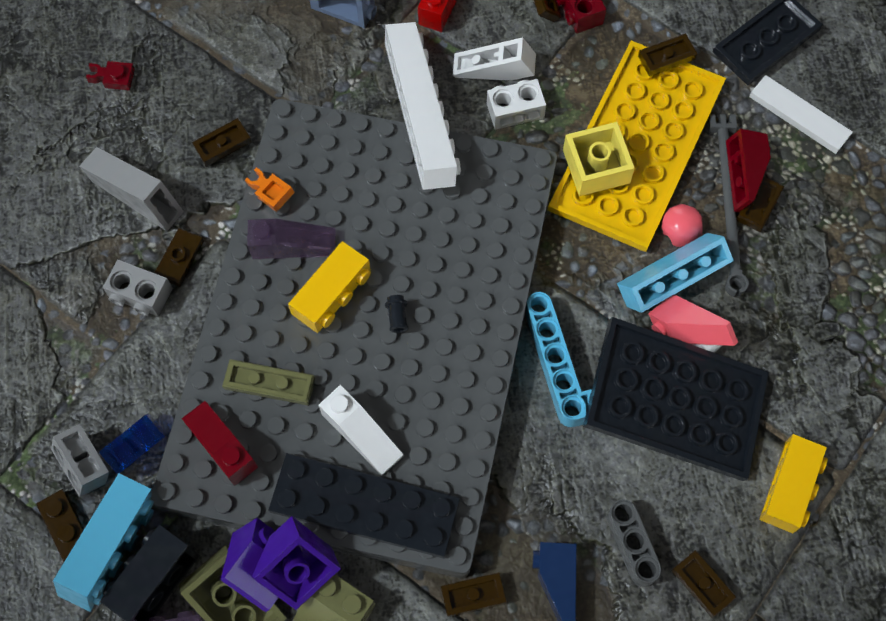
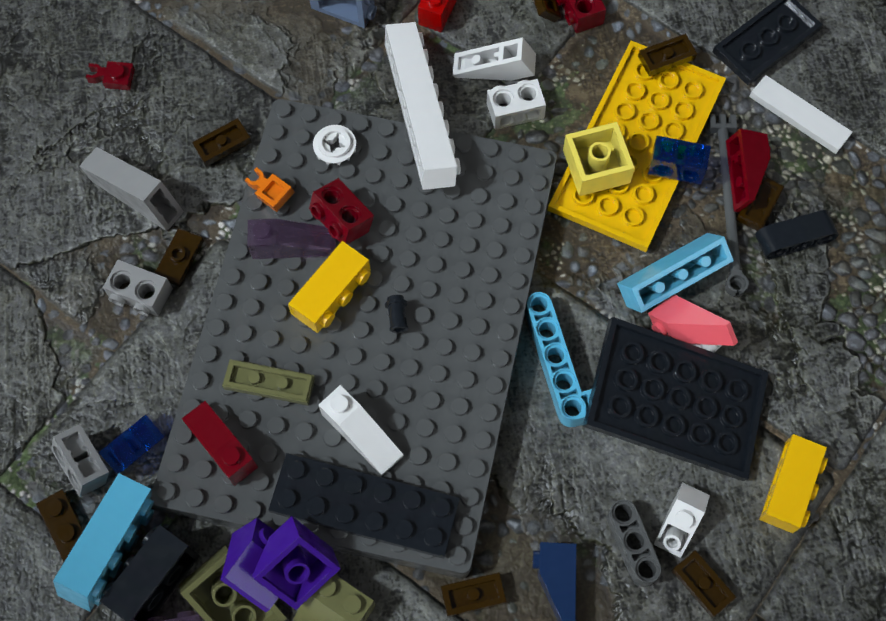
coral hair [661,204,703,247] -> none
none -> dark red brick [309,178,374,244]
none -> white gear [313,125,356,165]
none -> clear blue brick [648,136,711,185]
none -> white slope [654,482,710,558]
none -> black beam [755,210,839,260]

